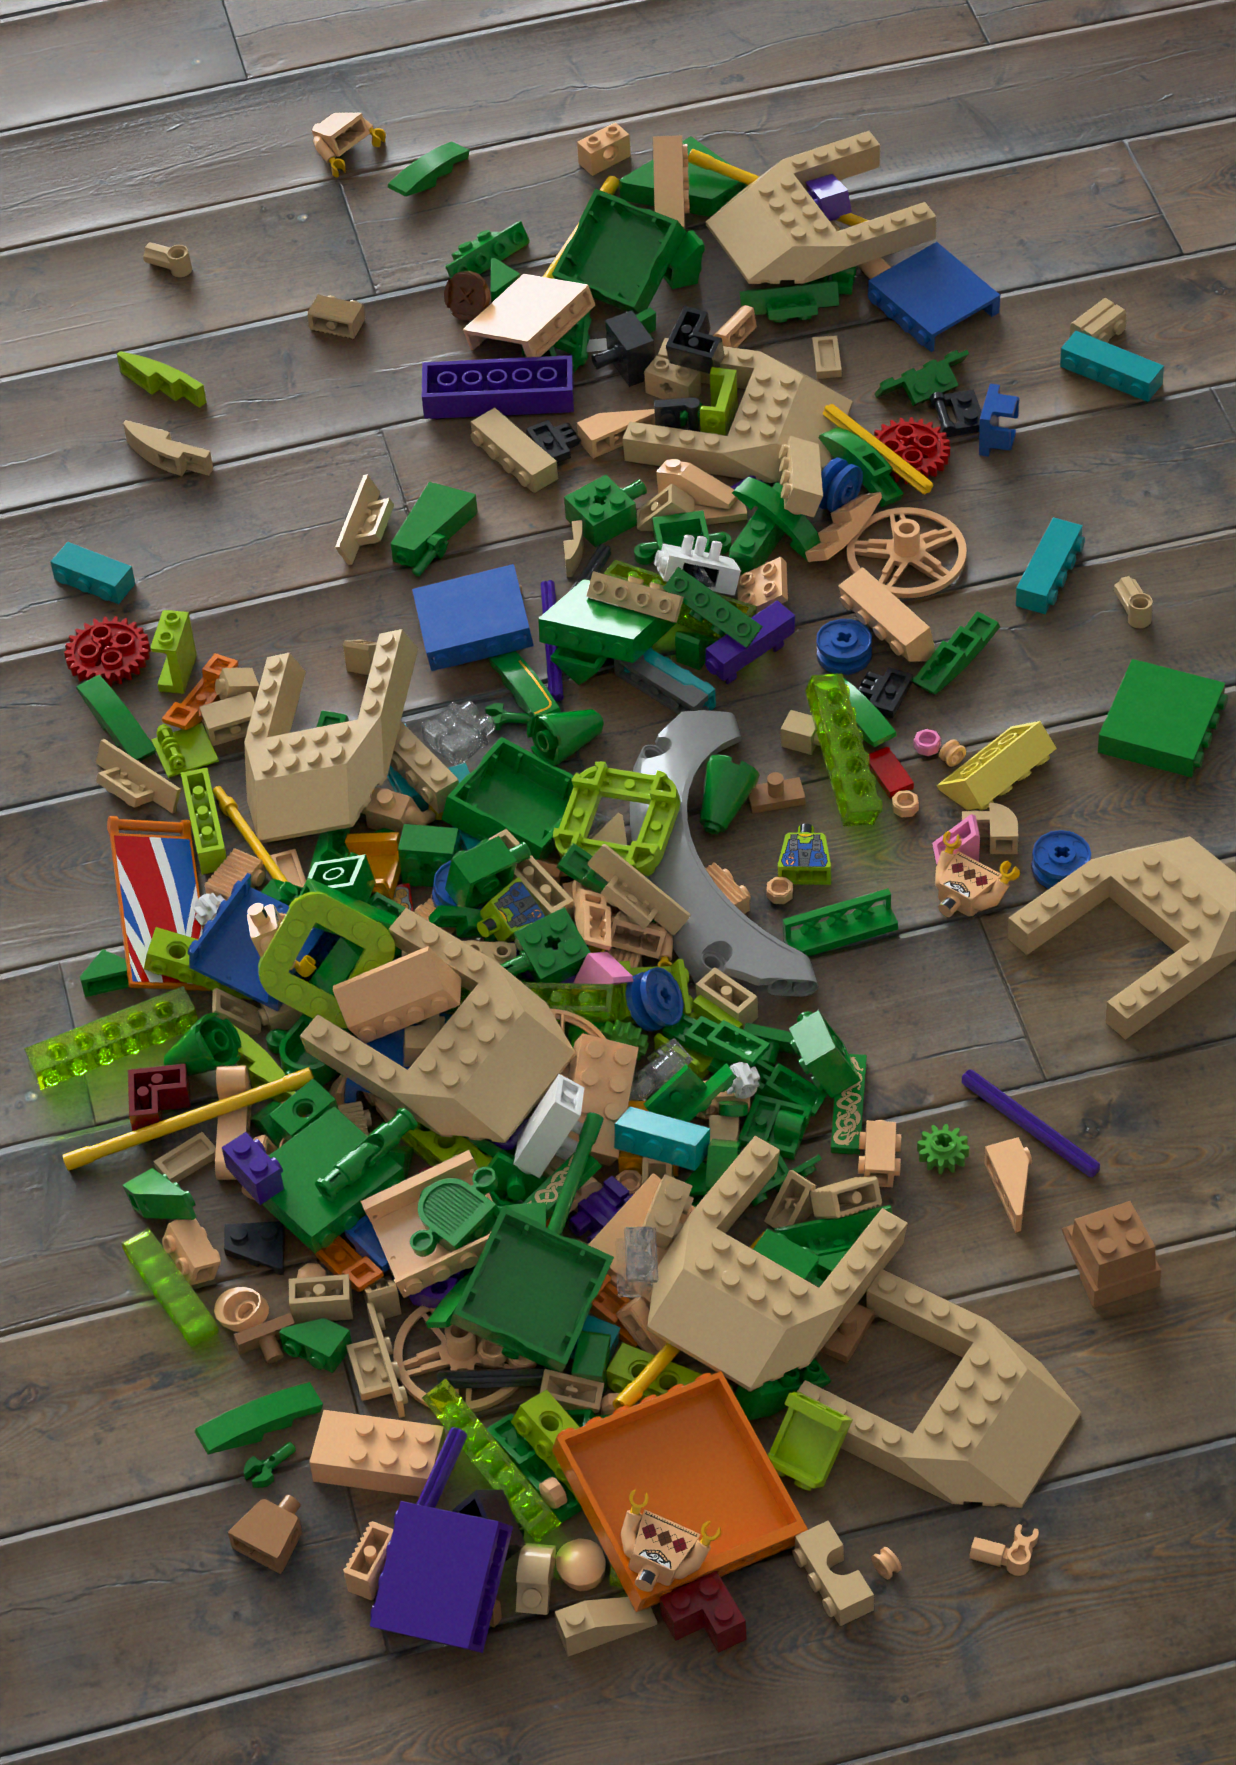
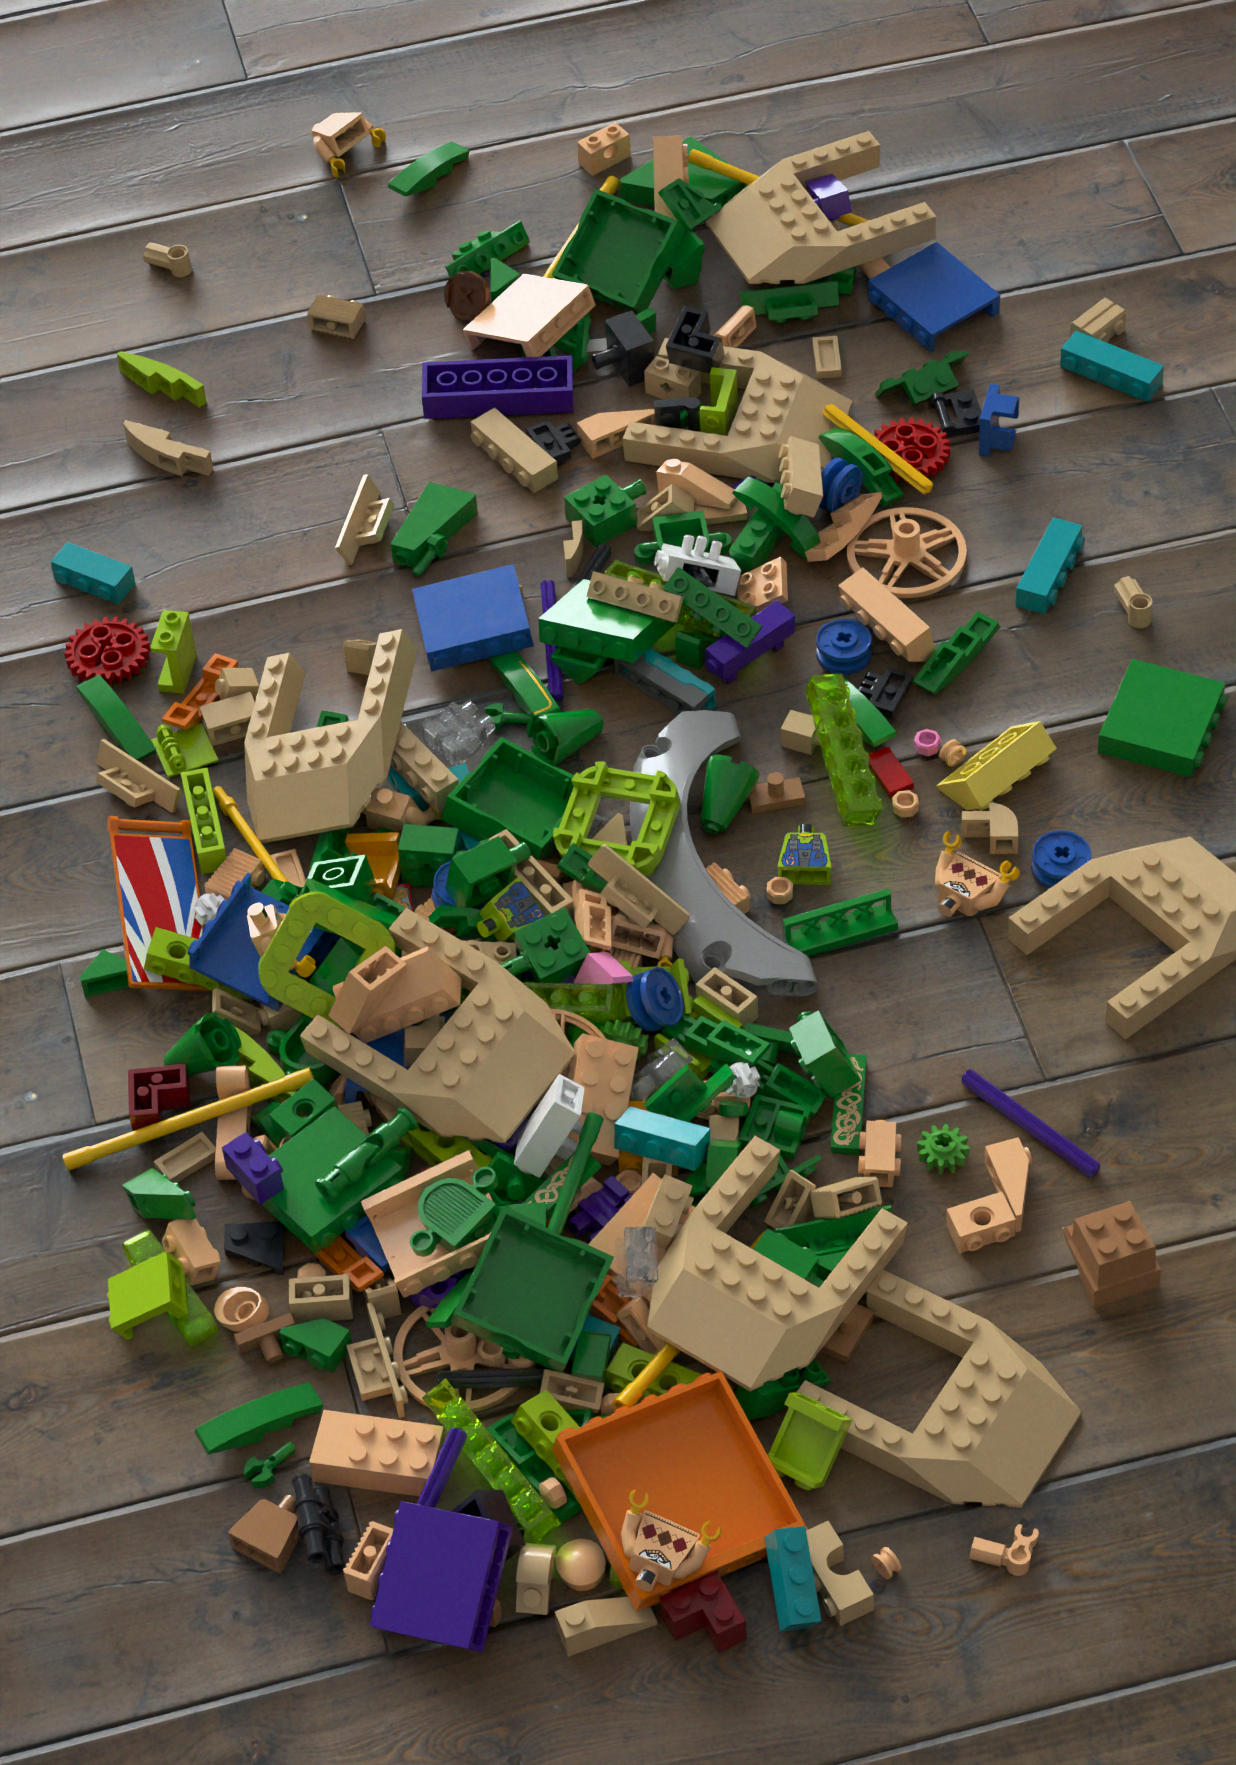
clear neon green brick [24,986,198,1090] -> none
bright pink slope [932,814,980,864] -> none
none -> lime panel [107,1251,188,1340]
none -> black pin [292,1473,346,1575]
none -> light nougat slope [328,946,407,1034]
none -> green wing [658,178,723,233]
none -> teal brick [764,1526,821,1632]
none -> light nougat brick [946,1192,1016,1253]

